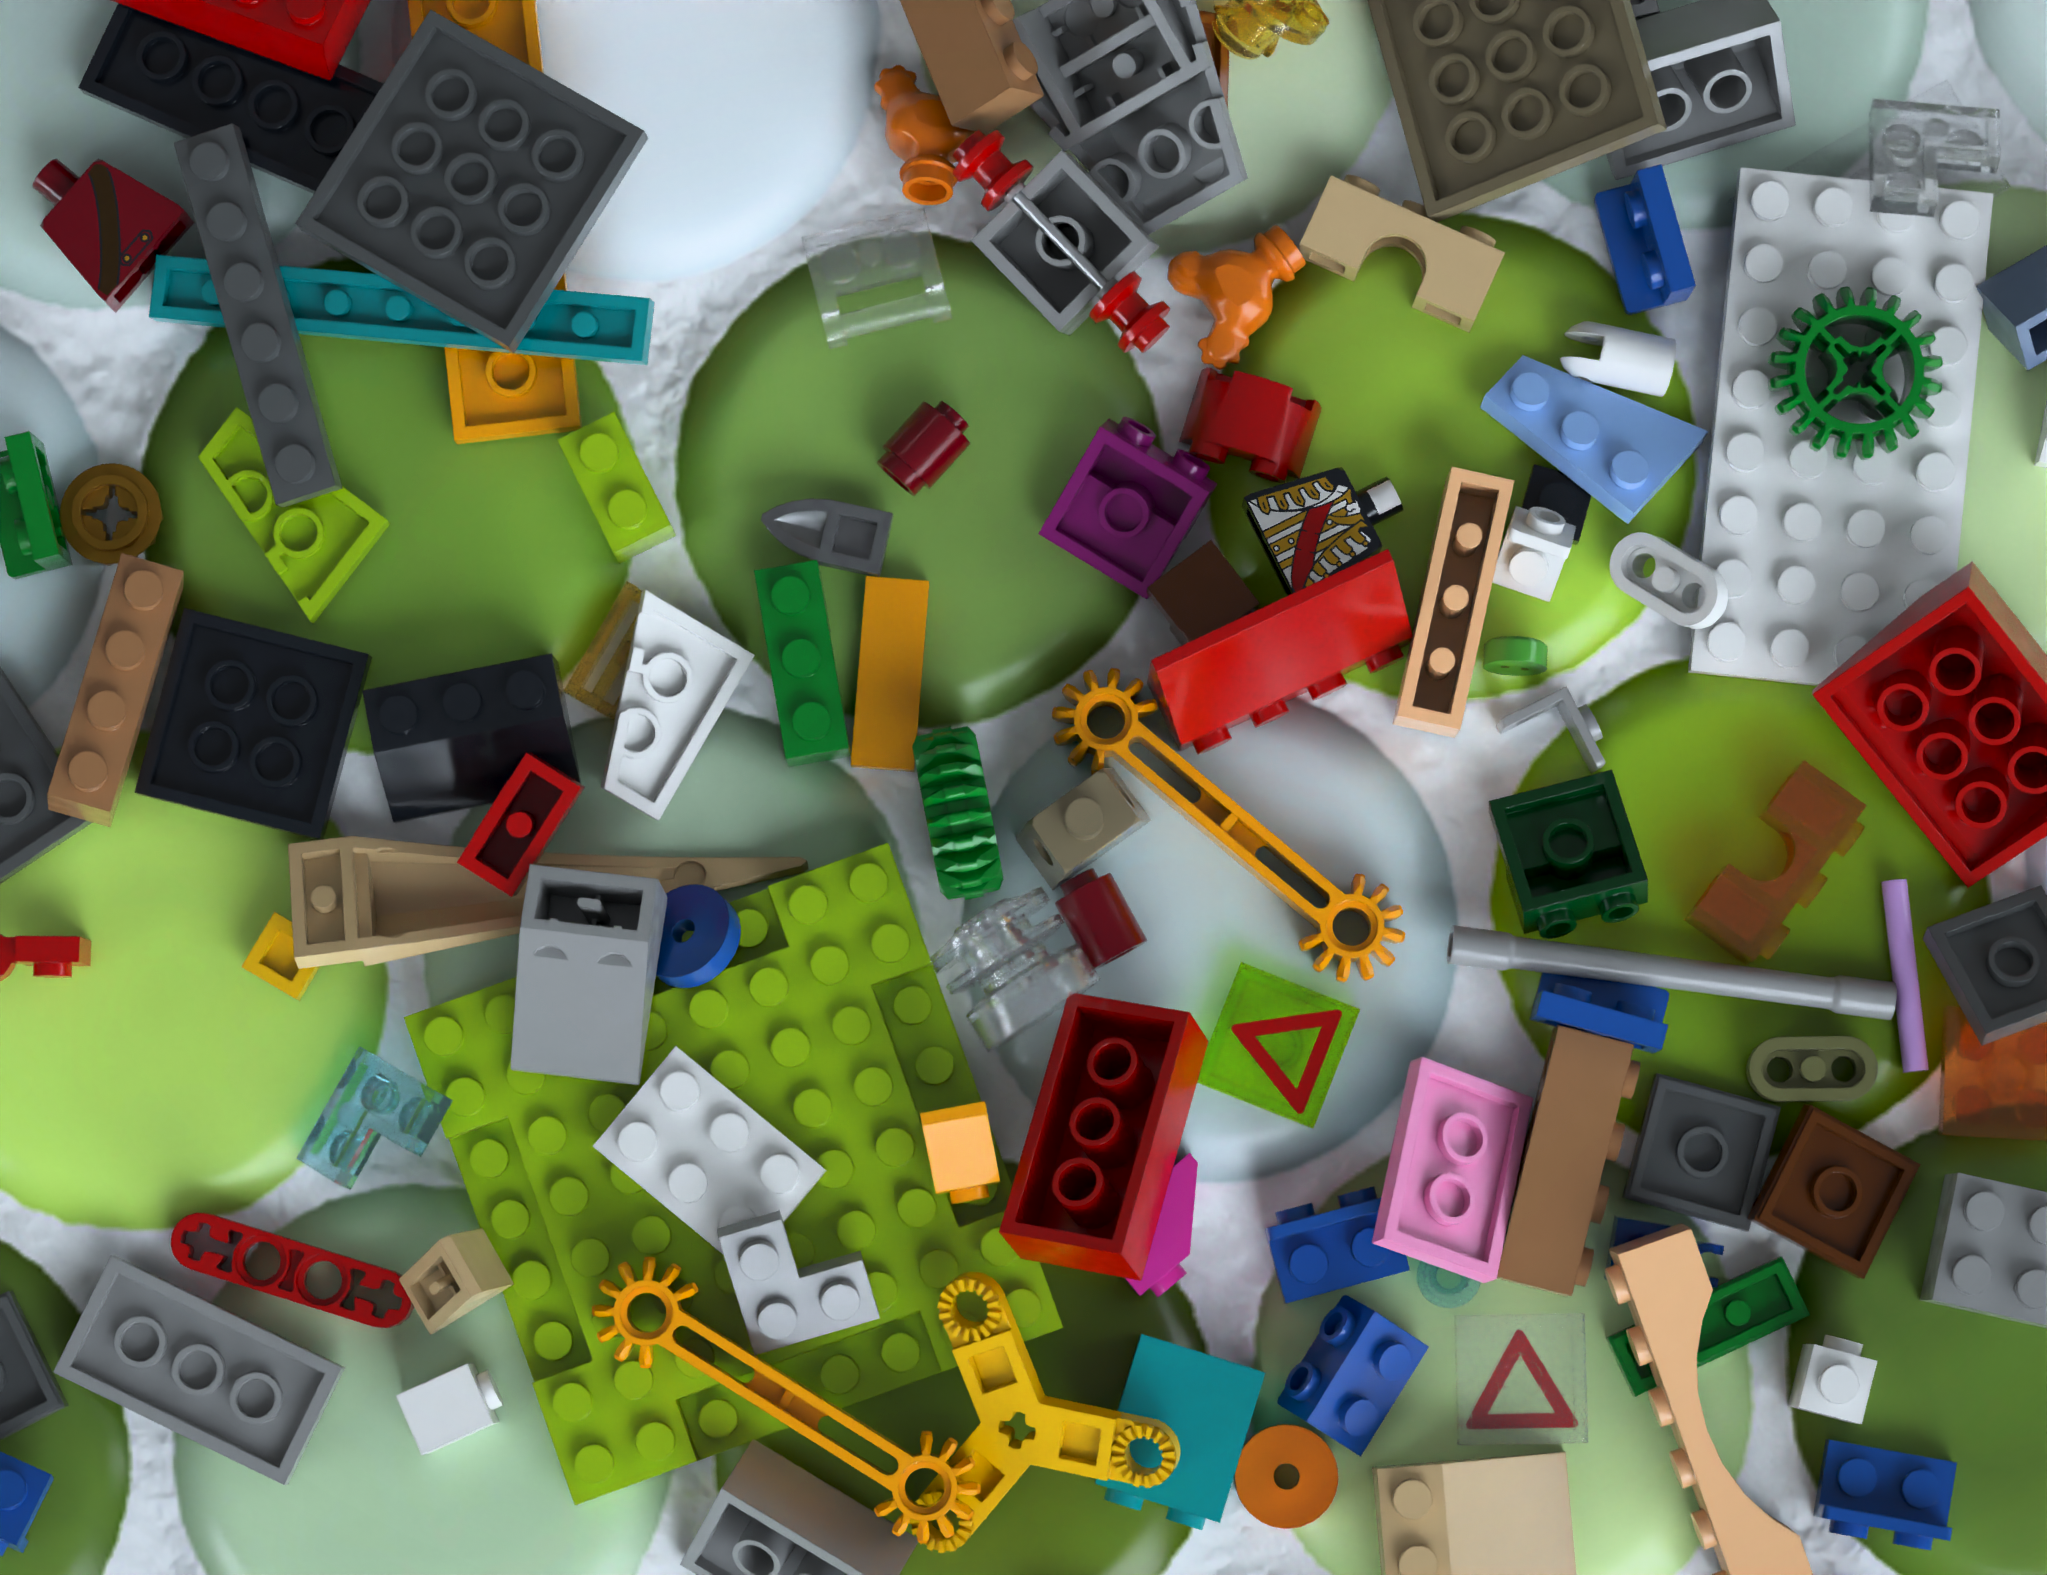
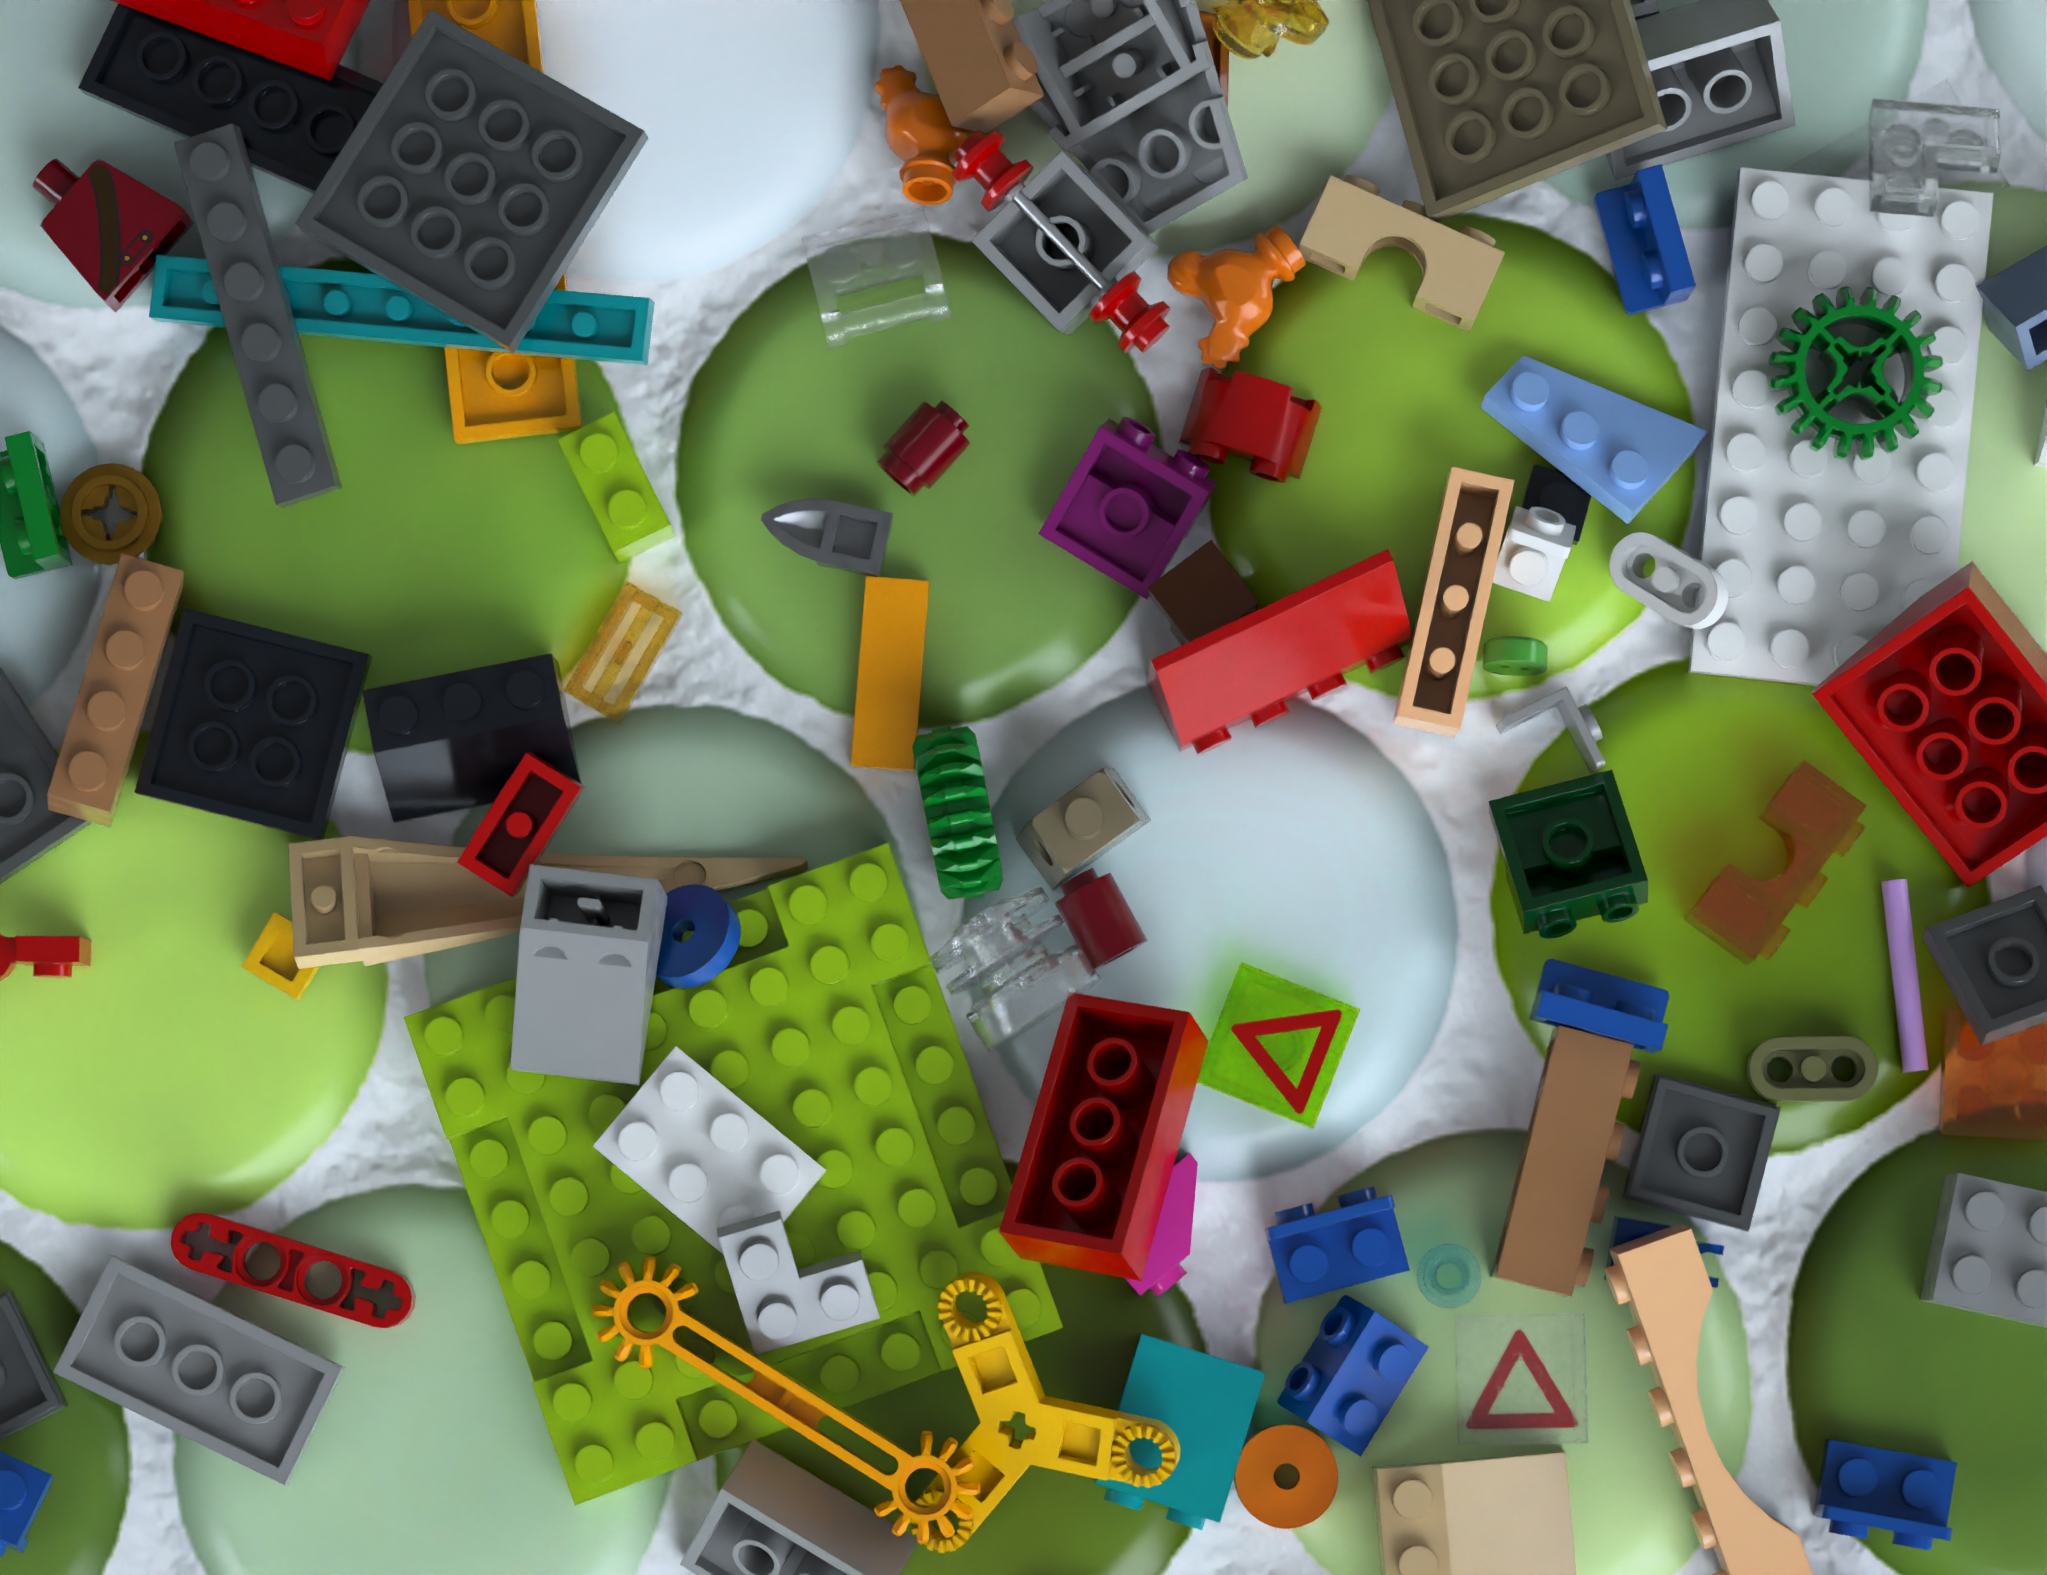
lime wing [198,407,390,624] -> none
clear light blue plate [296,1046,453,1190] -> none
white brick [396,1363,503,1455] -> none
tan slope [399,1228,514,1335] -> none
white wing [601,590,755,820] -> none
green arch [754,560,851,767] -> none
light orange slope [920,1101,1001,1204] -> none
light orange arm [1052,668,1405,983] -> none
torso [1242,467,1403,596] -> none
bright pink plate [1372,1057,1533,1283] -> none
light grey piece [1447,925,1897,1020] -> none
white piece [1560,321,1676,397] -> none
green tile [1606,1256,1810,1397] -> none
reddish brown tile [1747,1104,1921,1279] -> none
white brick [1788,1335,1877,1424] -> none

